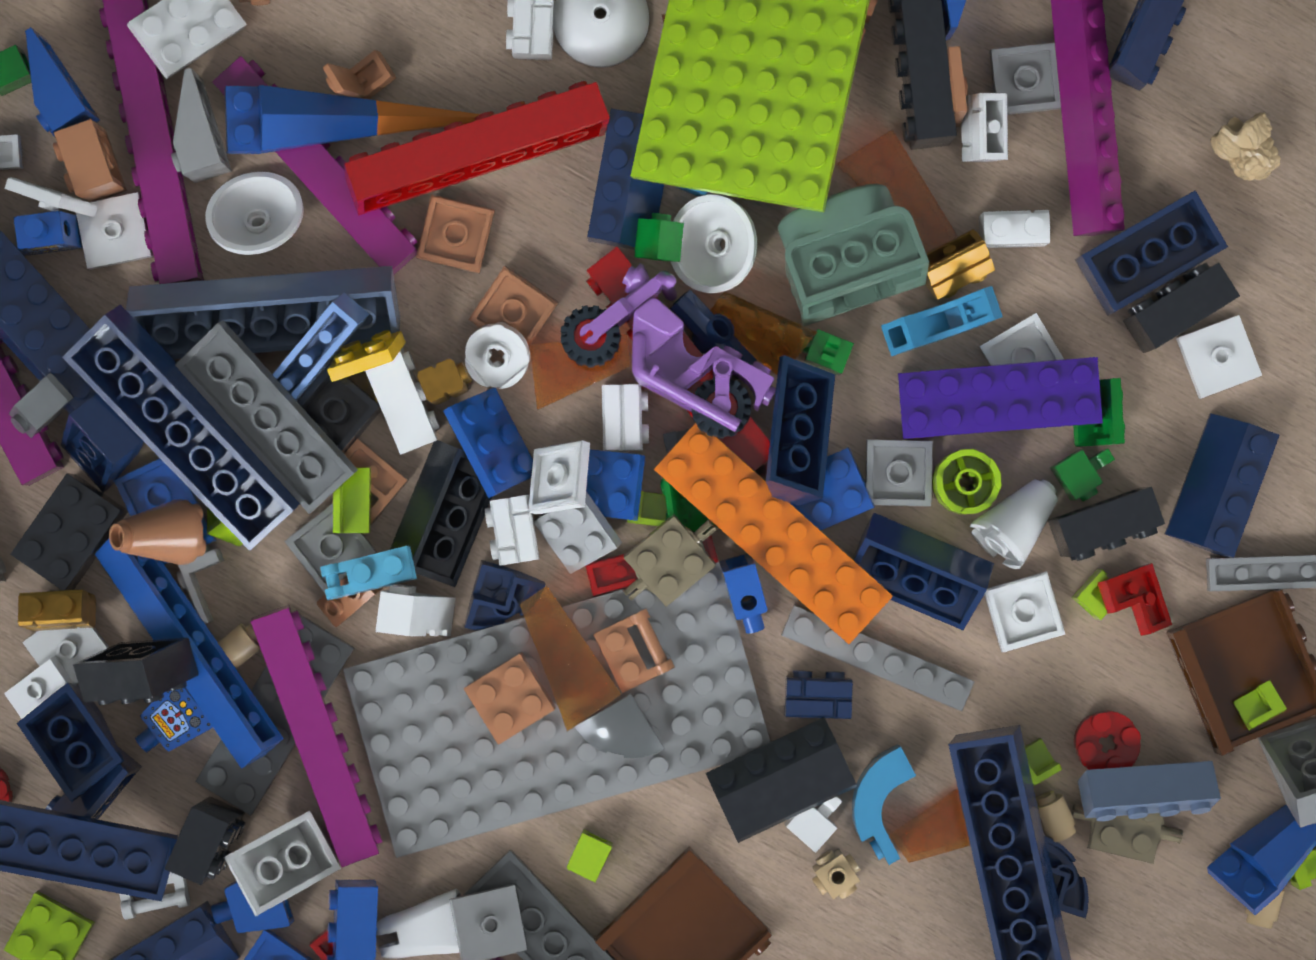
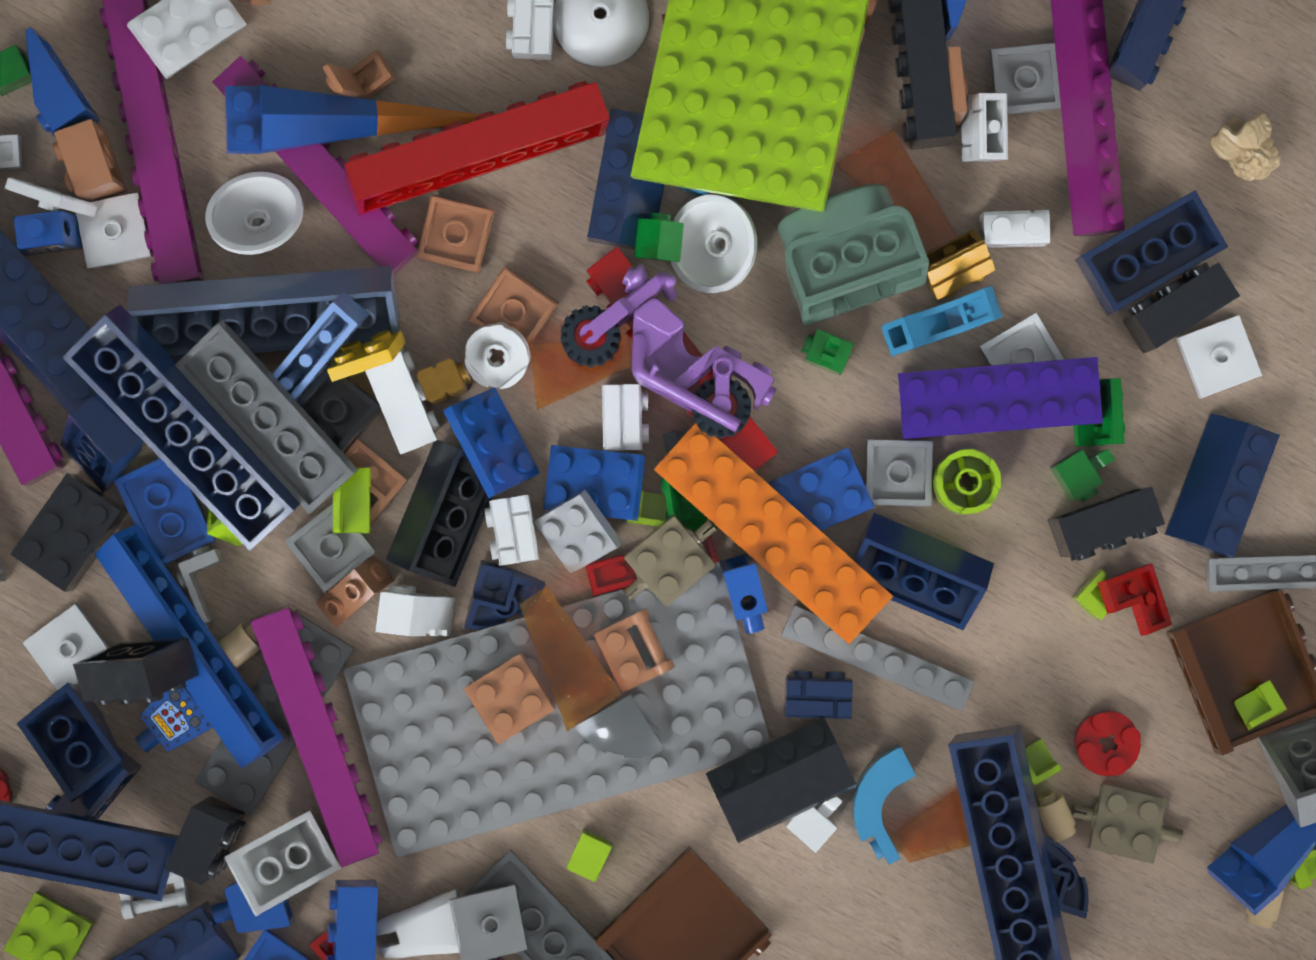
white plate [4,656,74,719] -> none
dark grey slope [9,373,73,438] -> none
pearl gold brick [18,589,96,631] -> none
nougat cone [109,499,206,565] -> none
light grey slope [171,68,232,183] -> none
medium azure plate [320,546,417,600] -> none
white plate [528,440,590,515] -> none
dark blue piece [669,290,757,379] -> none
clear orange wing [710,291,817,375] -> none
dark blue slope [766,355,836,506] -> none
tan brick [812,849,861,899] -> none
white cone [970,479,1058,569] -> none
white plate [984,571,1065,652] -> none
sand blue brick [1078,761,1221,822] -> none

